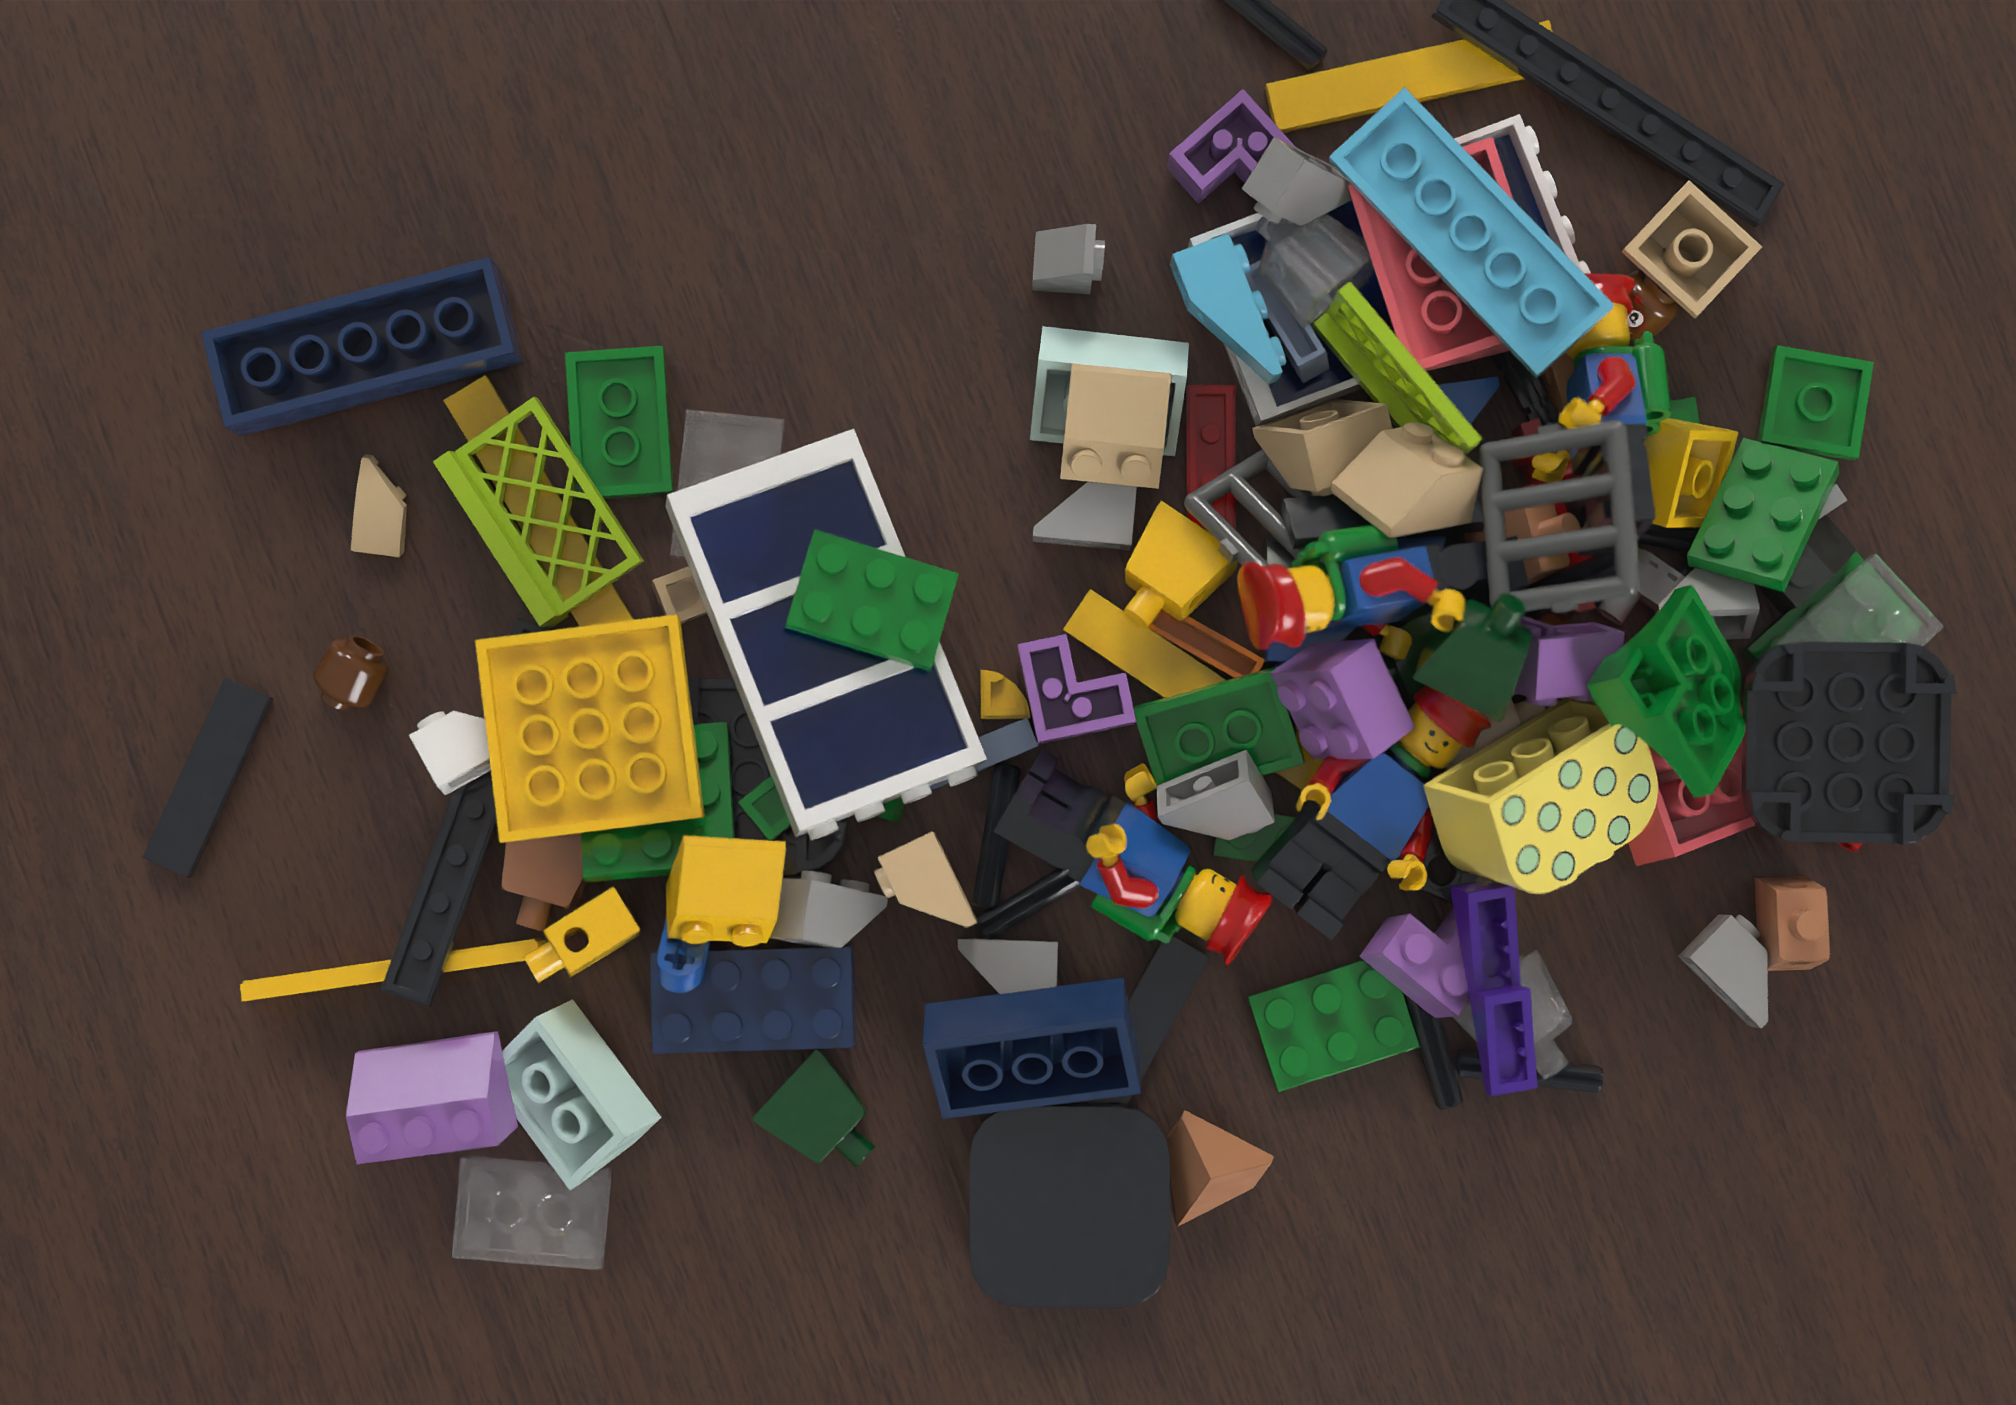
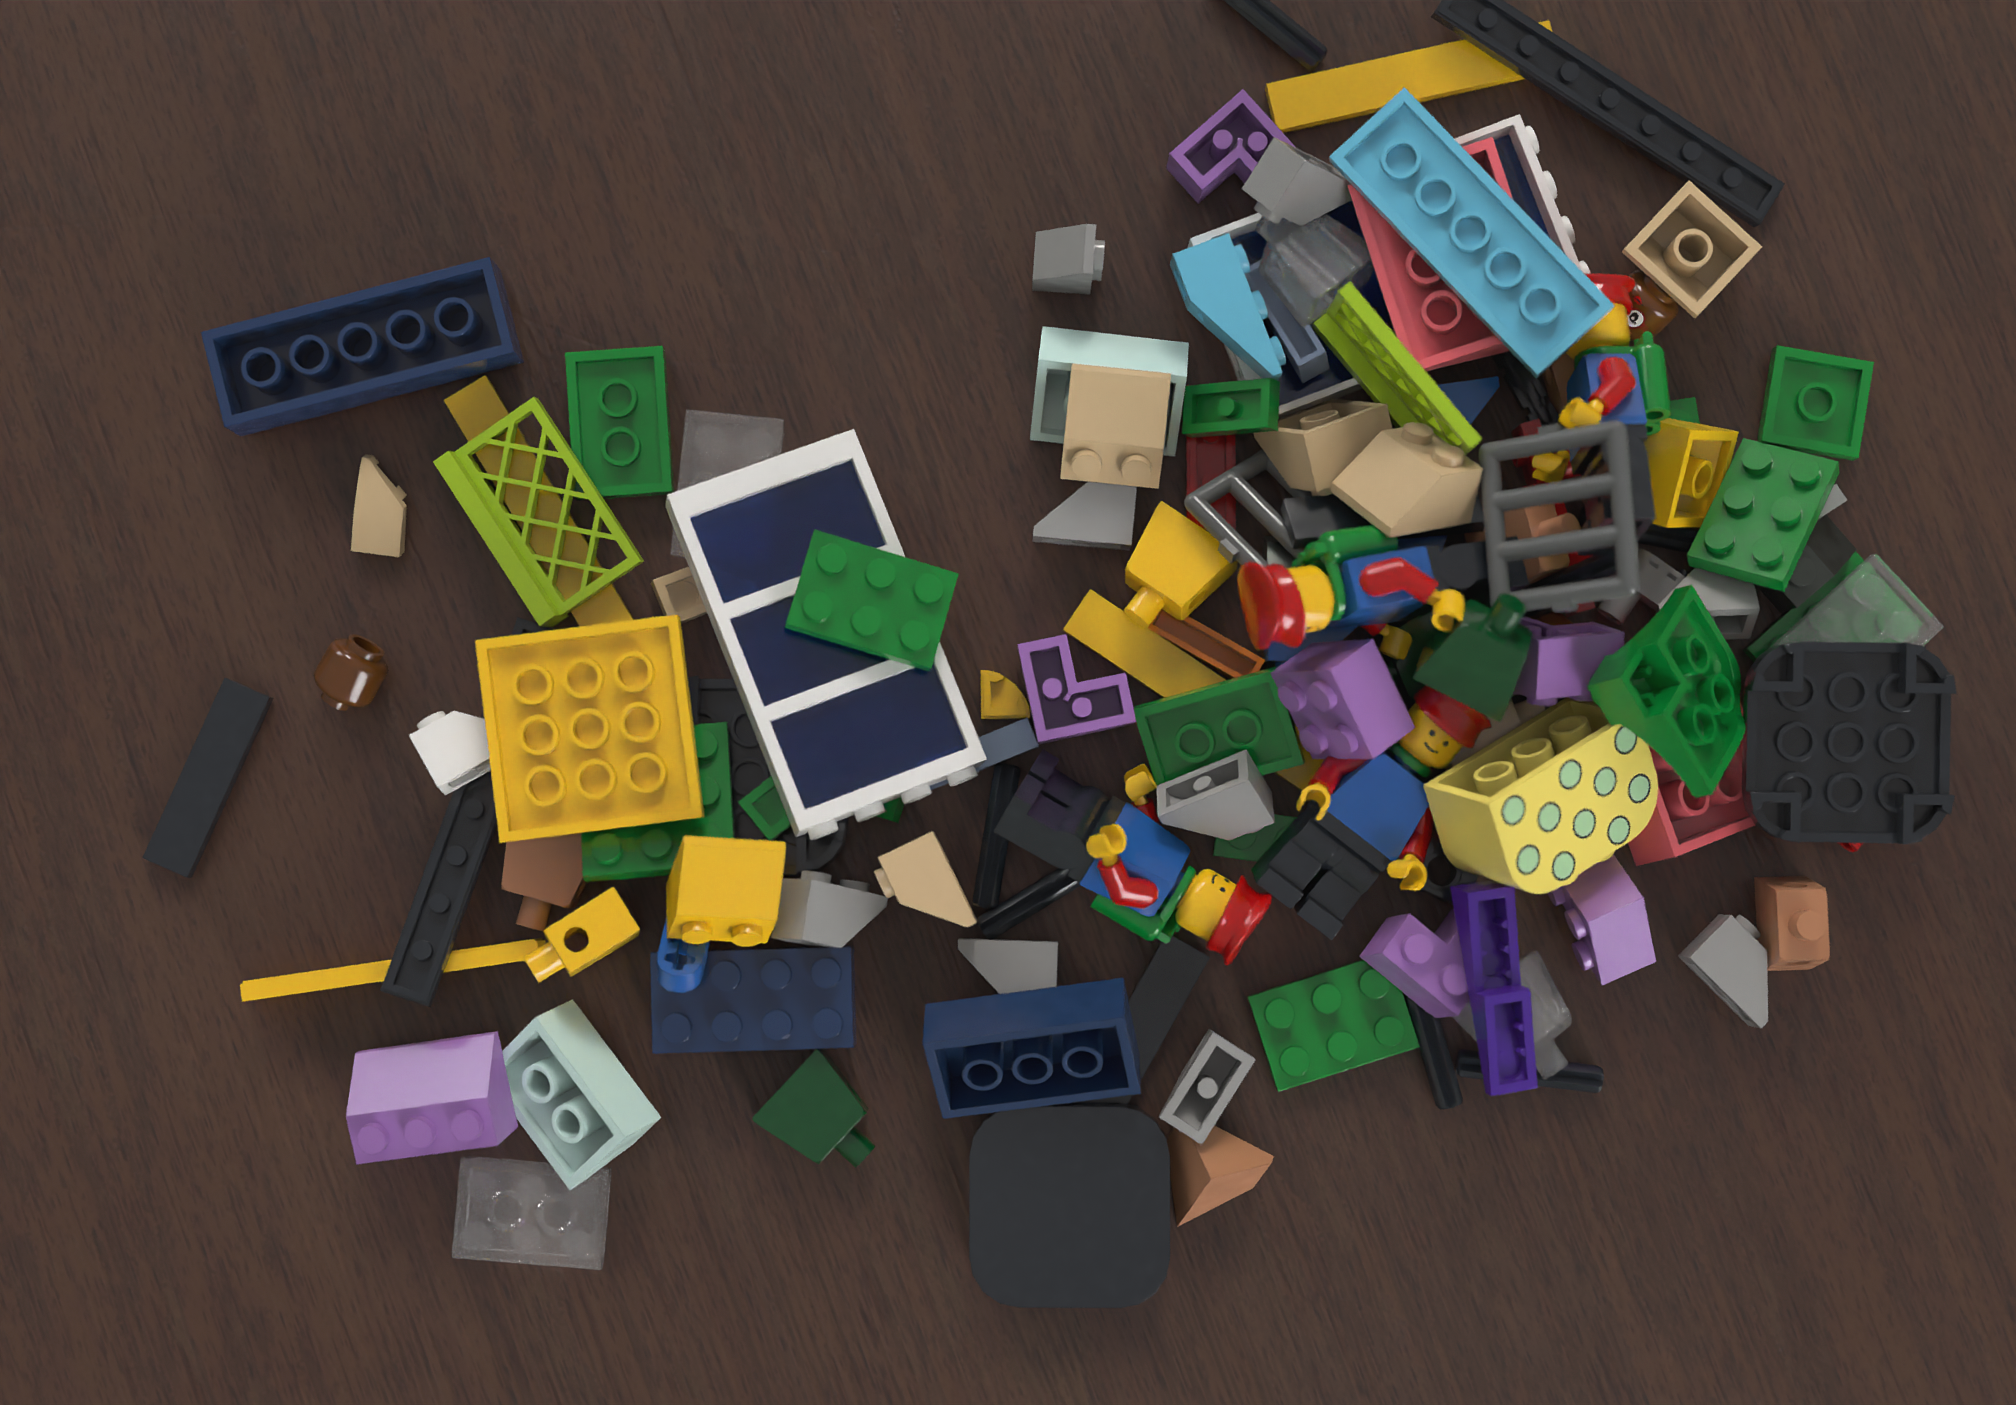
none -> light grey slope [1159,1029,1256,1145]
none -> green plate [1182,378,1280,438]
none -> medium lavender brick [1547,854,1656,985]

